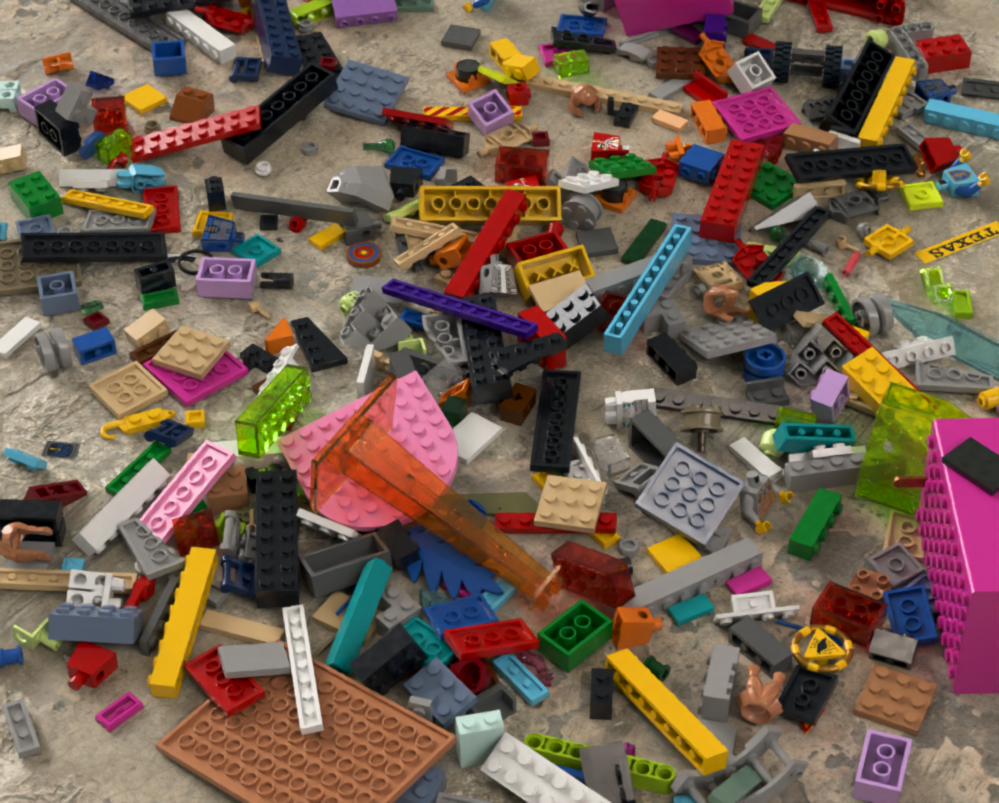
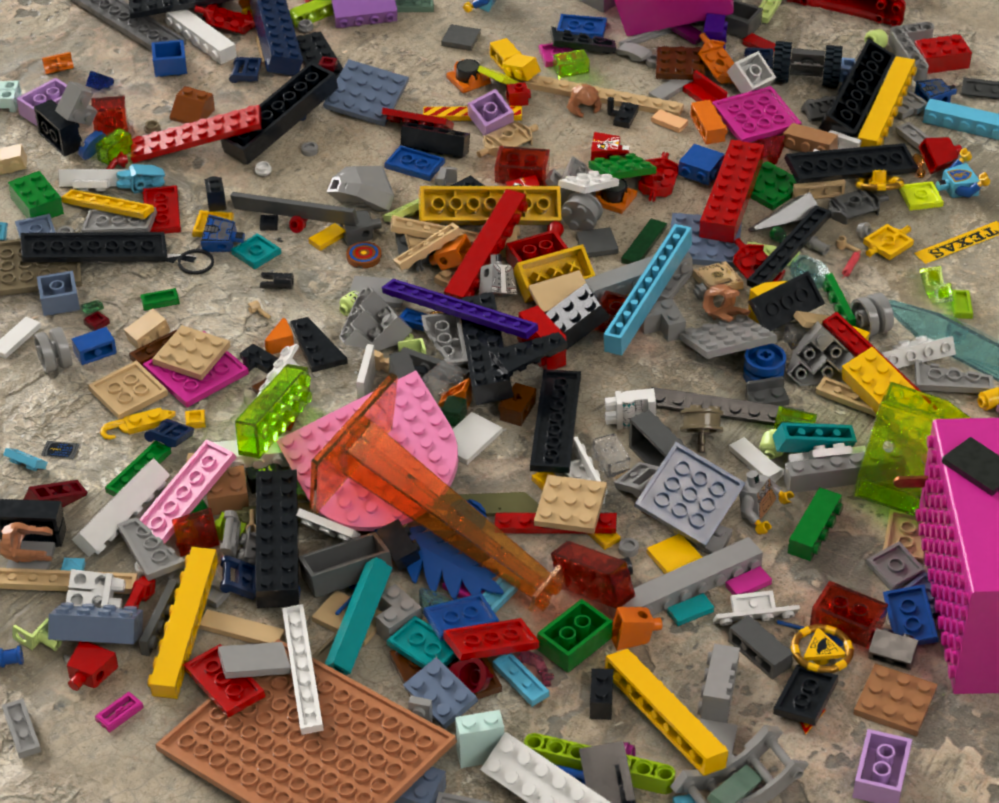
yellow tile [121,83,167,115] -> none
black brick [134,259,176,294] -> none
lavender brick [196,257,257,299] -> none
black piece [349,623,429,696] -> none
clear green piece [363,139,396,153] -> none
black torso [390,166,423,201] -> none
dark grey panel [465,682,516,720] -> none
dark red tile [531,131,550,147] -> none
dark grey piece [579,2,600,17] -> none
dark green bush [643,655,671,682] -> none
black brick [646,332,698,386] -> none
orange hips [666,135,692,163] -> none
nougat piece [734,664,785,725] -> none
red plate [808,1,833,33] -> none
lavender brick [809,368,850,424] -> none
nougat dish [849,569,891,605] -> none

